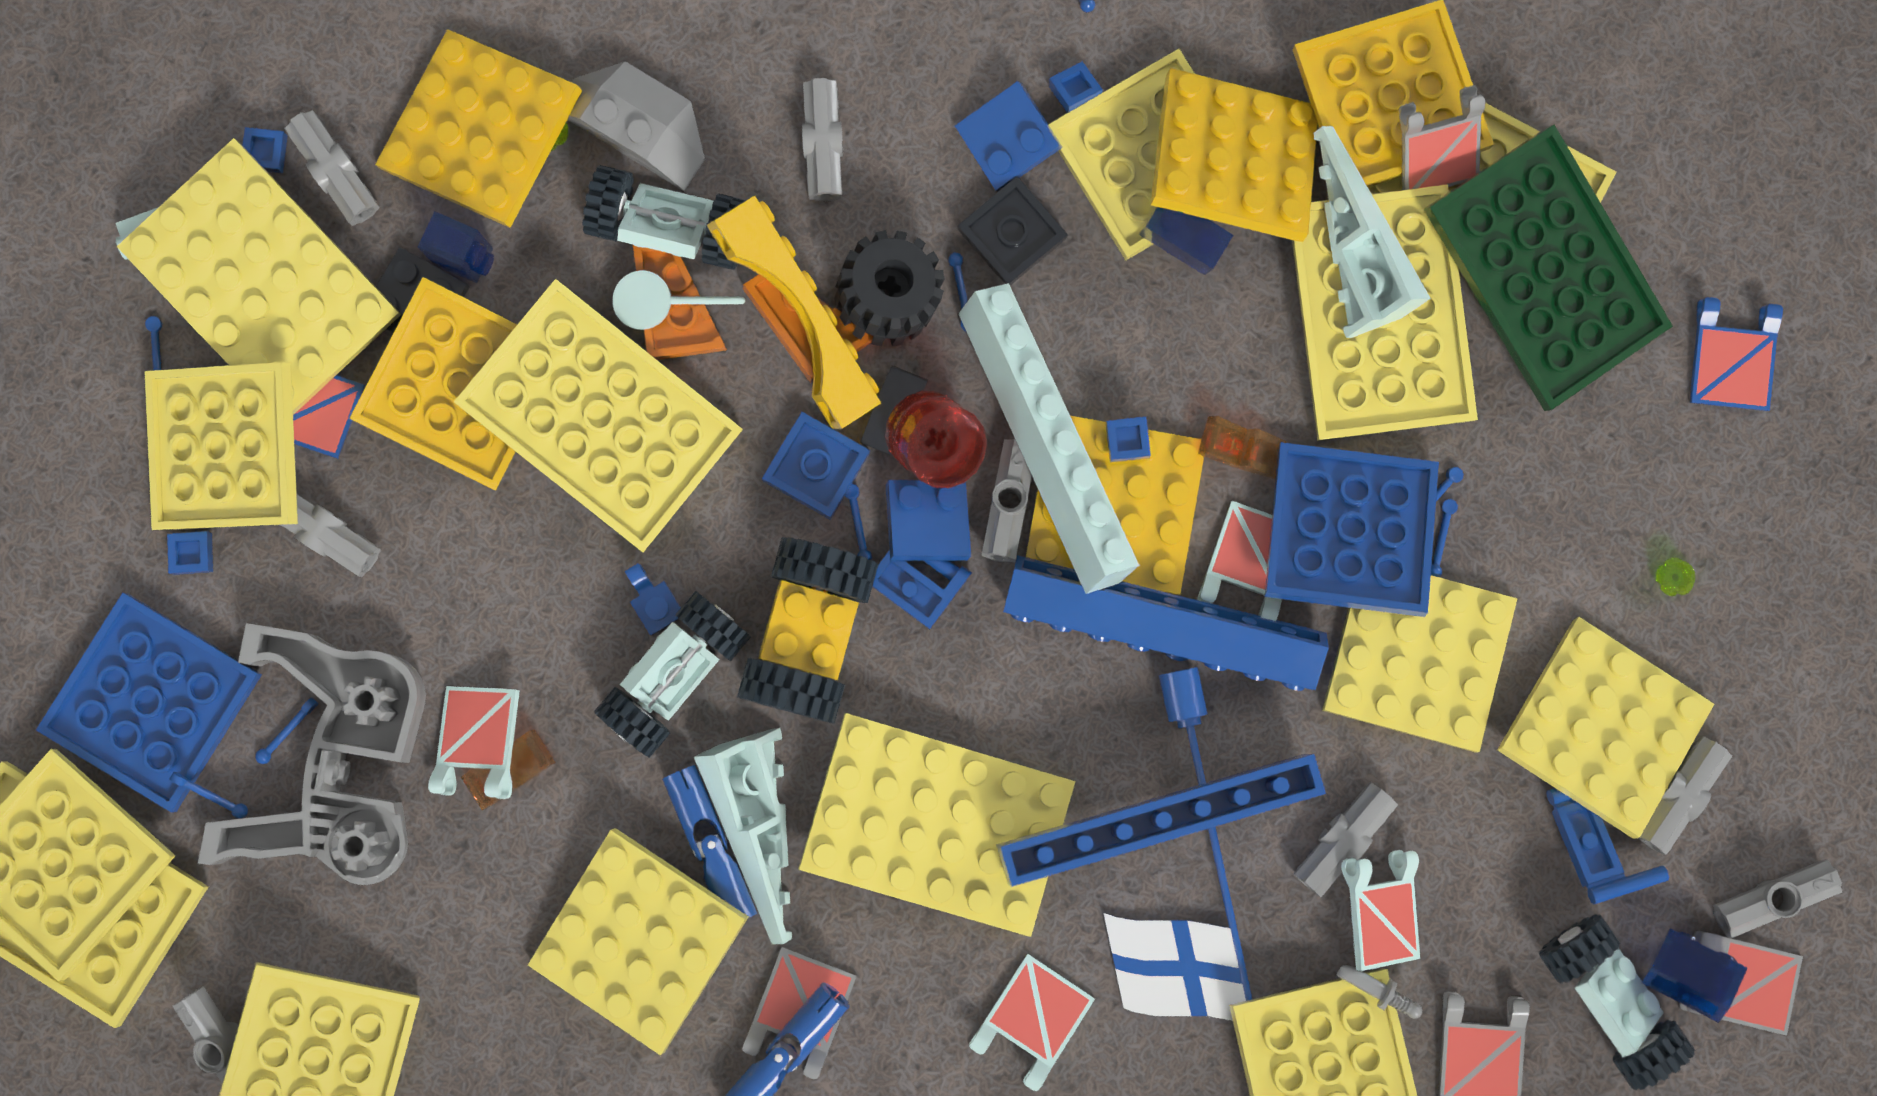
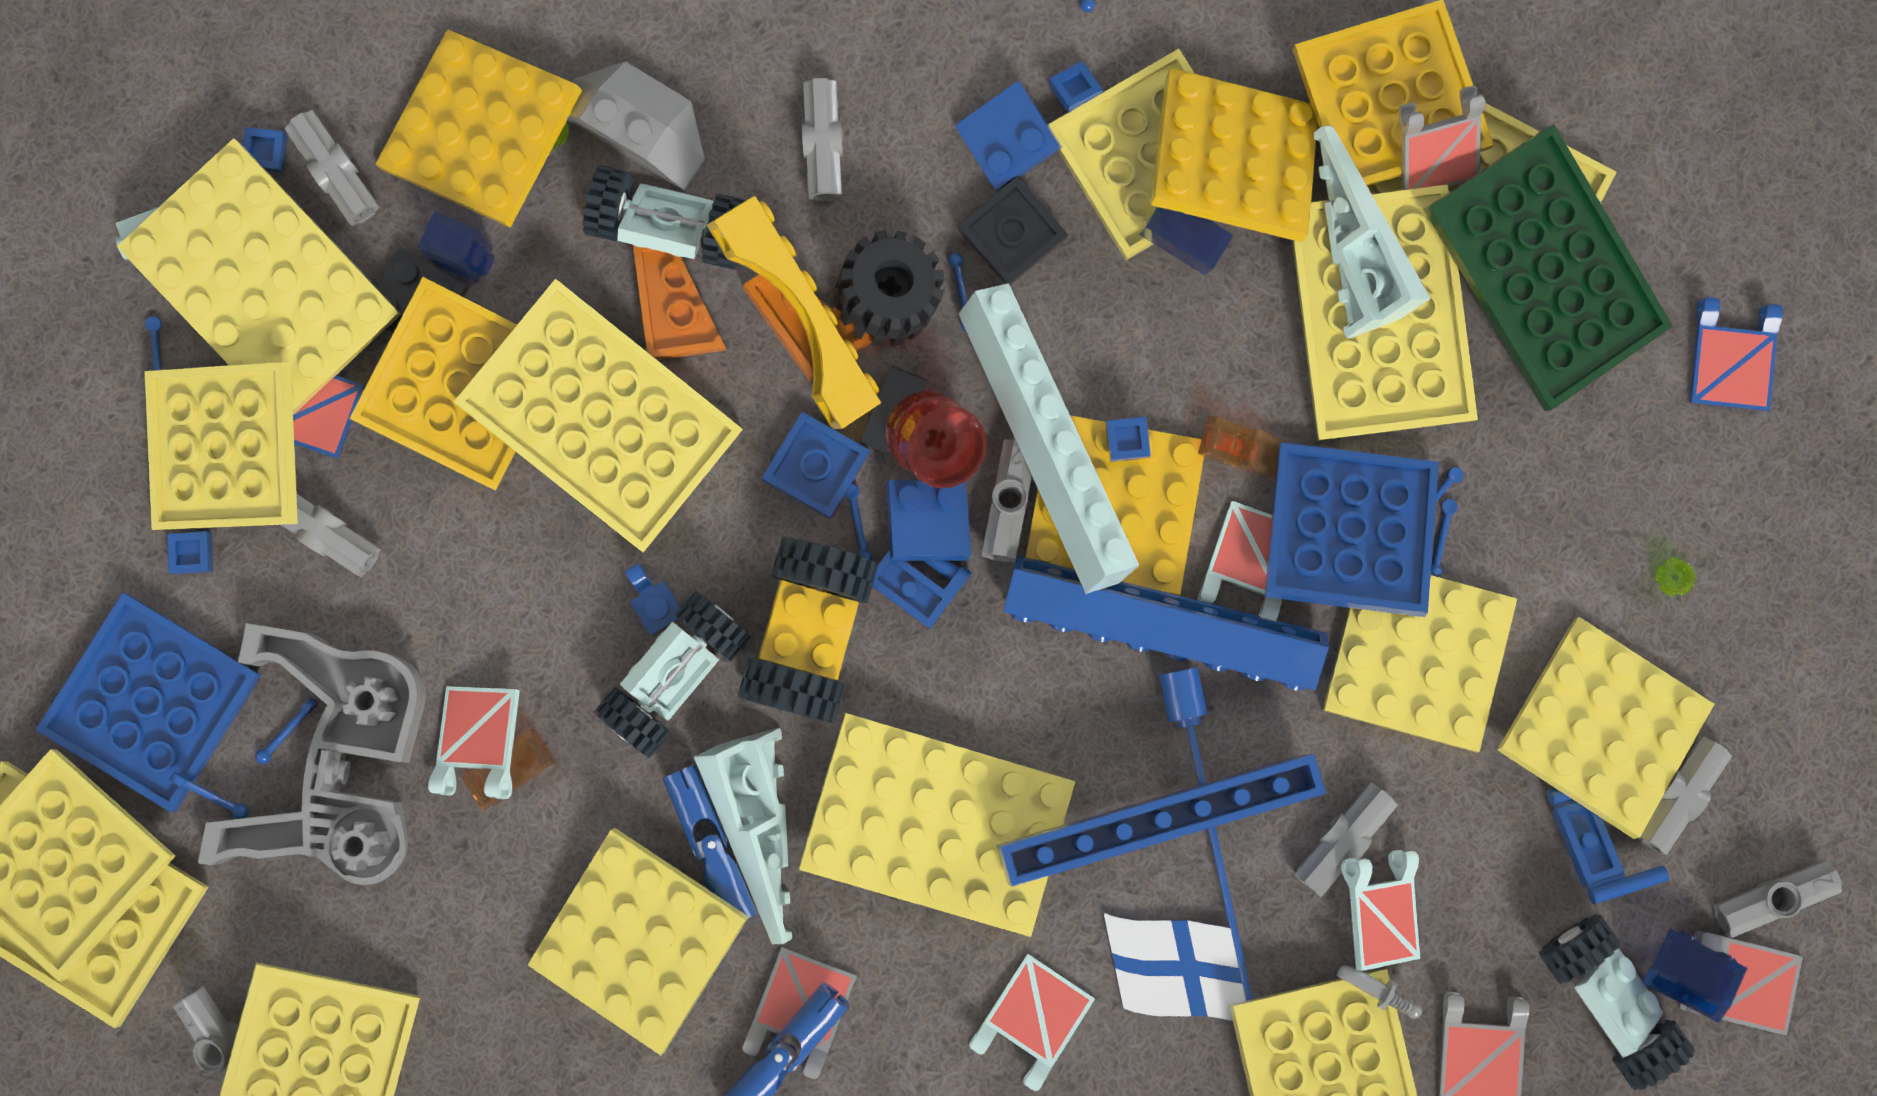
light aqua piece [613,270,745,330] -> none

